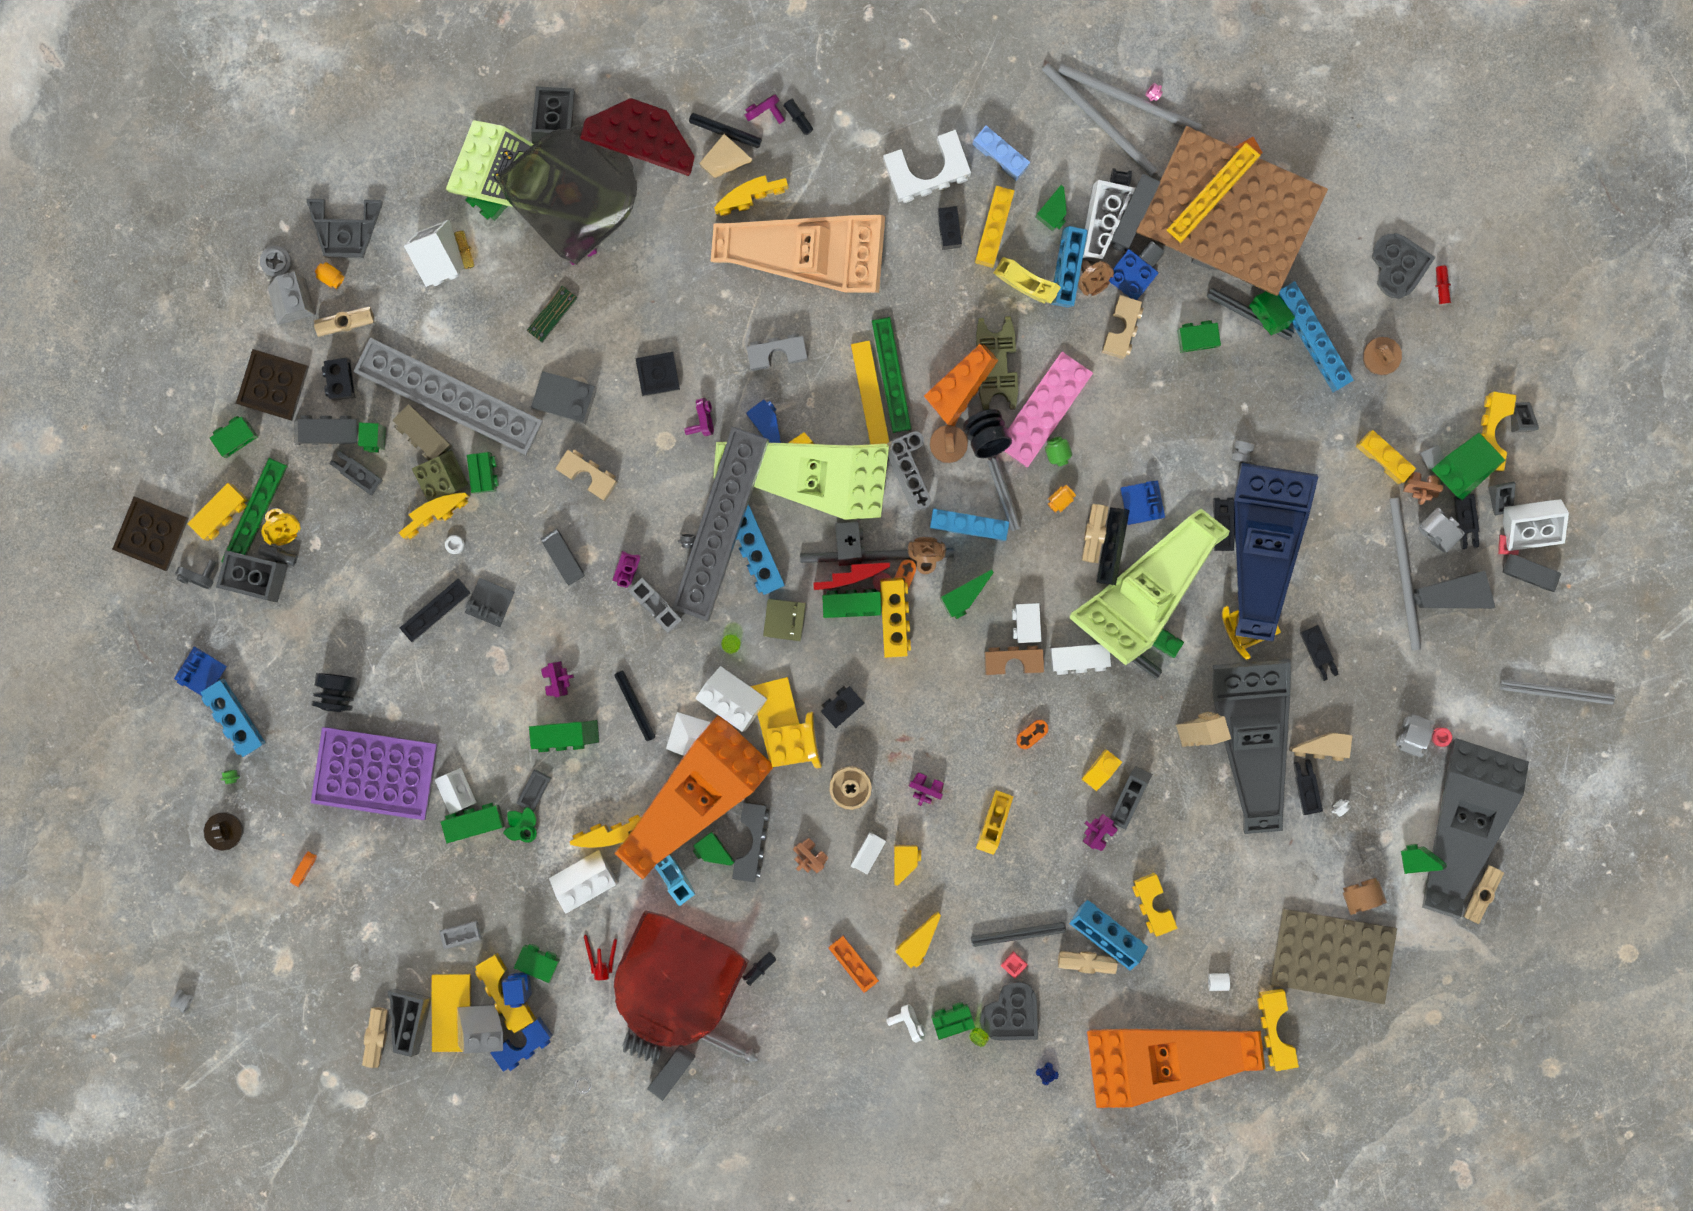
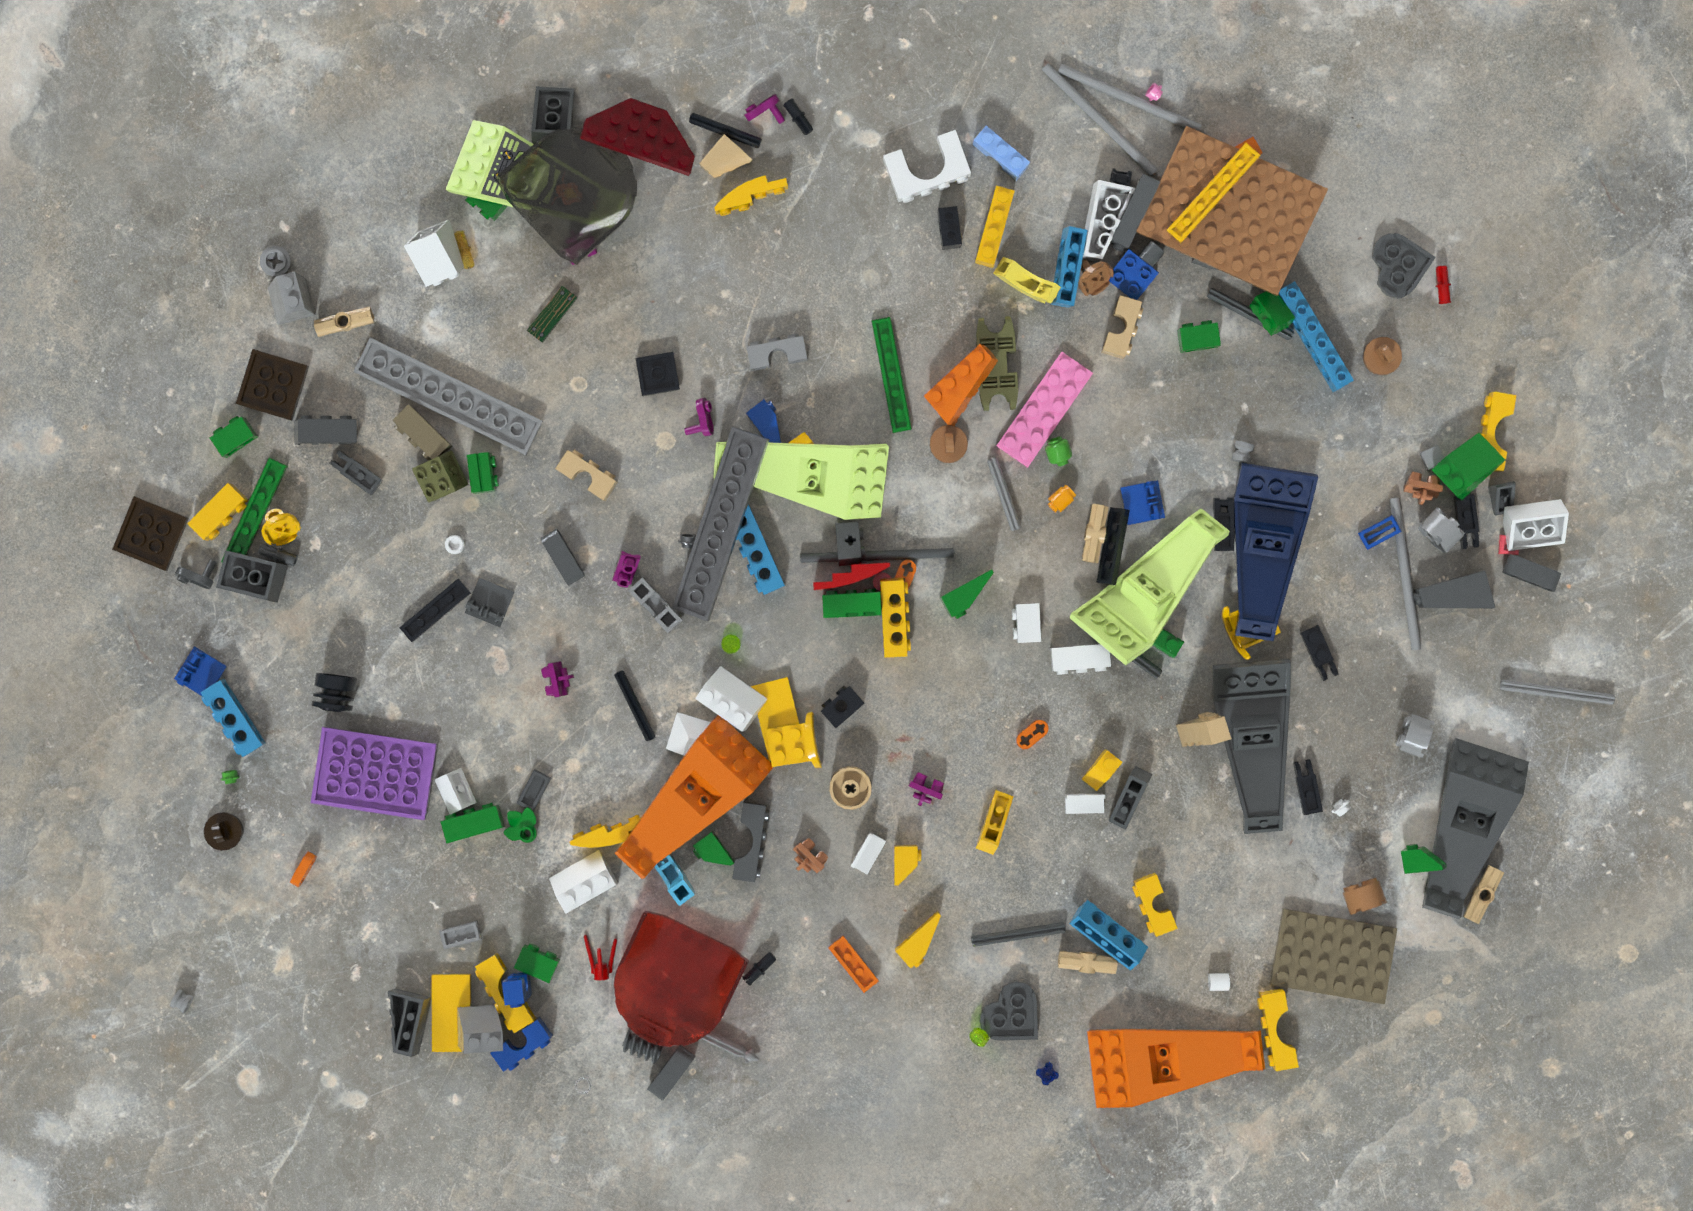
dark grey wing [307,199,383,258] -> none
light orange brick [315,262,345,289] -> none
black brick [322,358,356,401] -> none
green brick [358,422,386,453] -> none
tan piece [362,1007,388,1068] -> none
yellow slope [399,493,470,540] -> none
green wedge [529,720,599,753] -> none
dark grey slope [531,371,597,425] -> none
light nougat wing [711,215,885,293] -> none
olive bracket [763,599,806,641] -> none
yellow tile [851,341,889,444] -> none
light grey beam [887,431,931,510] -> none
white piece [887,1004,926,1043] -> none
medium nougat tile [908,537,946,574] -> none
dark azure brick [929,509,1009,541] -> none
green brick [931,1002,975,1040] -> none
black wheel [963,409,1012,458] -> none
medium nougat arch [984,646,1044,675] -> none
coral tile [1001,951,1028,979] -> none
green slope [1036,185,1067,231] -> none
magenta hips [1083,814,1118,851] -> none
tan slope [1289,732,1352,761] -> none
yellow arch [1356,430,1416,484] -> none
coral tile [1432,727,1452,747] -> none
dark grey slope [1511,402,1539,433] -> none
none -> white panel [1065,793,1105,814]
none -> blue tile [1358,515,1402,550]

